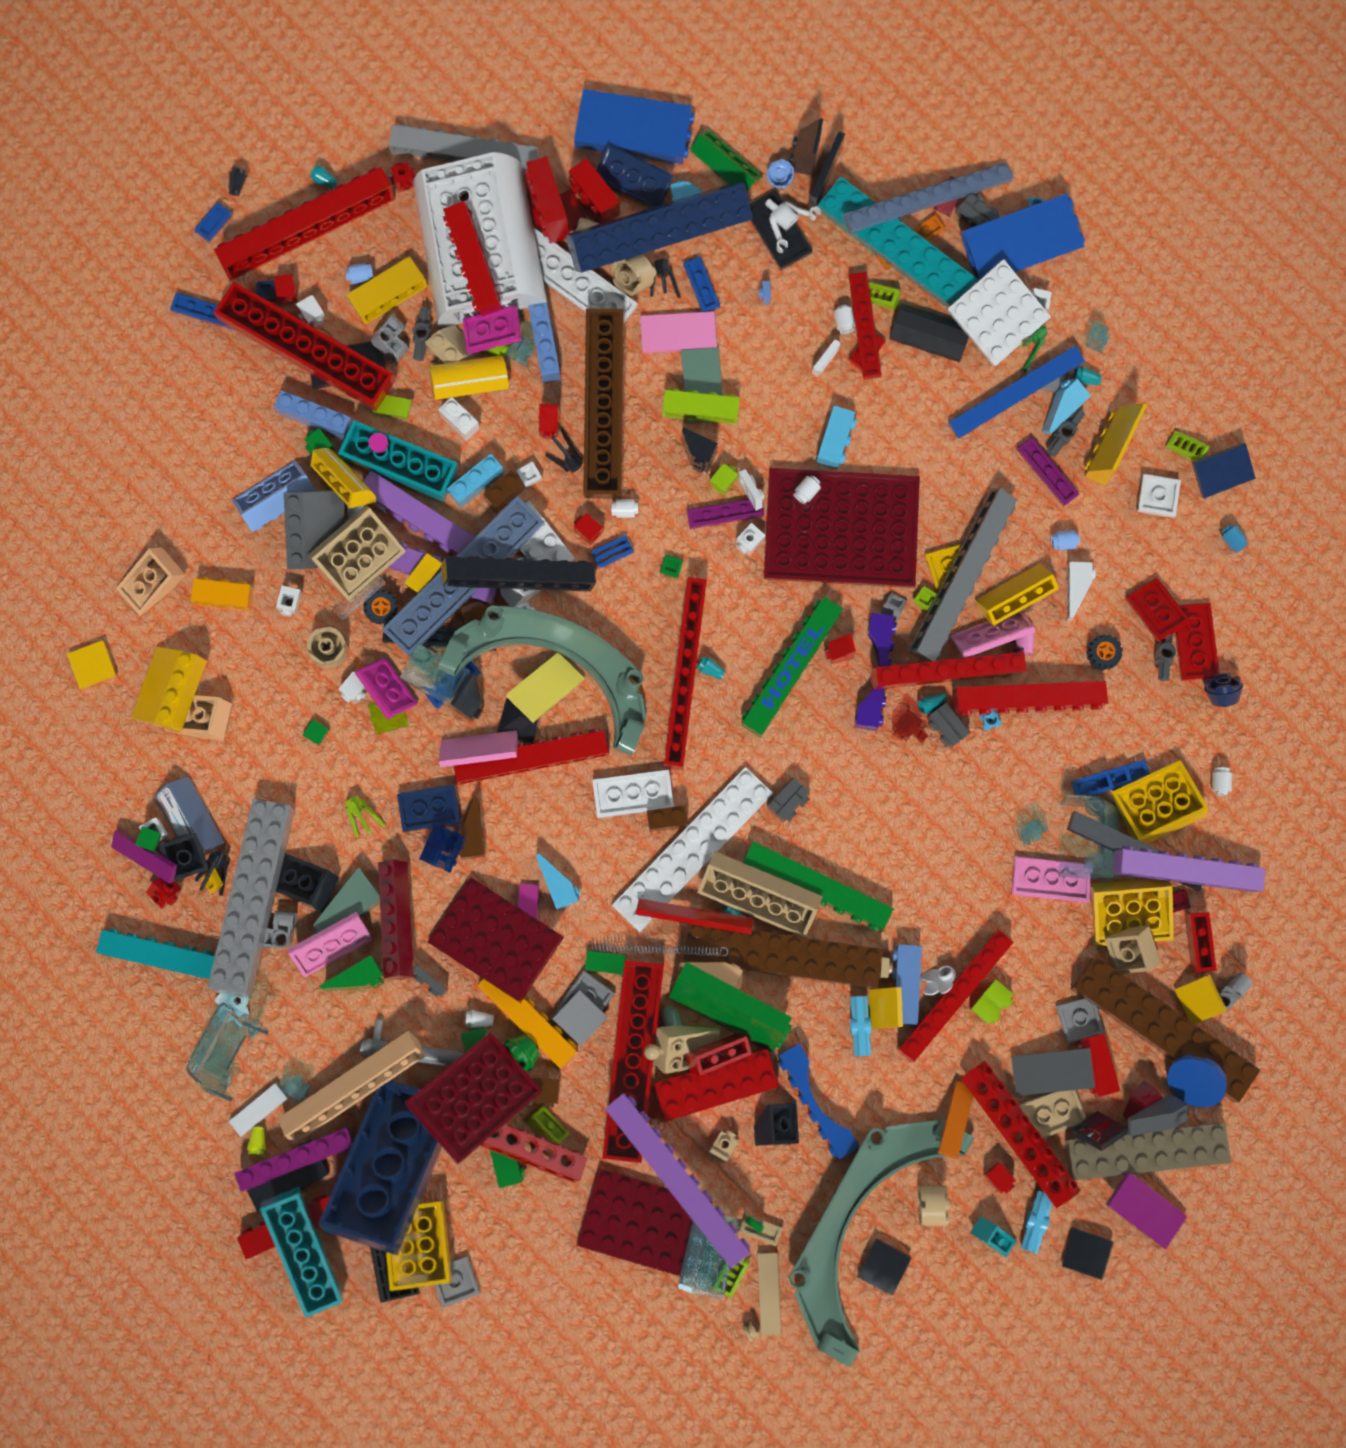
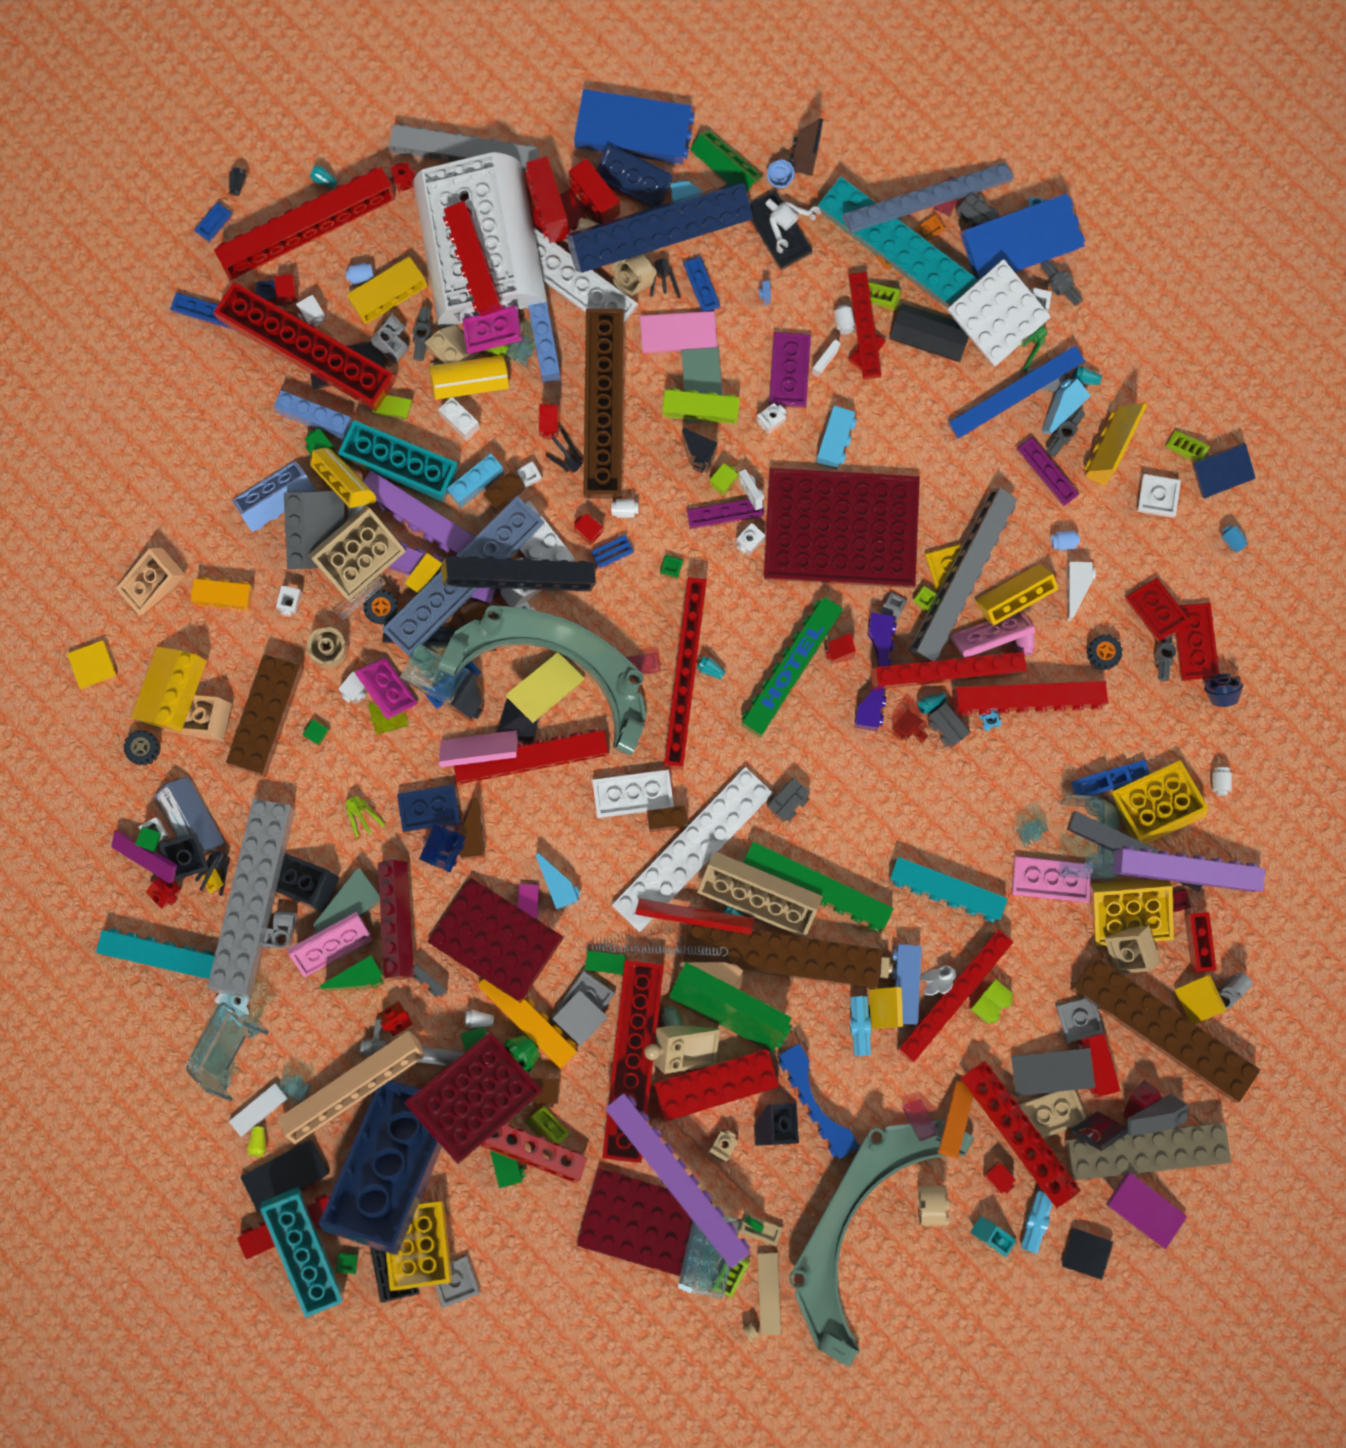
magenta brick [234,1128,354,1192] -> none
dark pink tile [369,433,388,453] -> none
red brick [686,1033,752,1076] -> none
white brick [793,476,821,504] -> none
black tile [808,131,845,213] -> none
black slope [857,1238,912,1296] -> none
clear light blue brick [1085,322,1110,352] -> none
blue tile [1167,1055,1227,1107] -> none
none -> black wheel [123,730,161,766]
none -> reddish brown brick [226,654,303,777]
none -> green tile [336,1252,359,1275]
none -> red brick [379,1001,413,1037]
none -> clear pink tile [626,653,660,675]
none -> white brick [756,403,786,434]
none -> magenta tile [769,332,811,408]
none -> teal brick [889,857,1008,923]
none -> clear pink tile [902,1099,938,1142]
none -> dark grey axle [1040,260,1083,306]

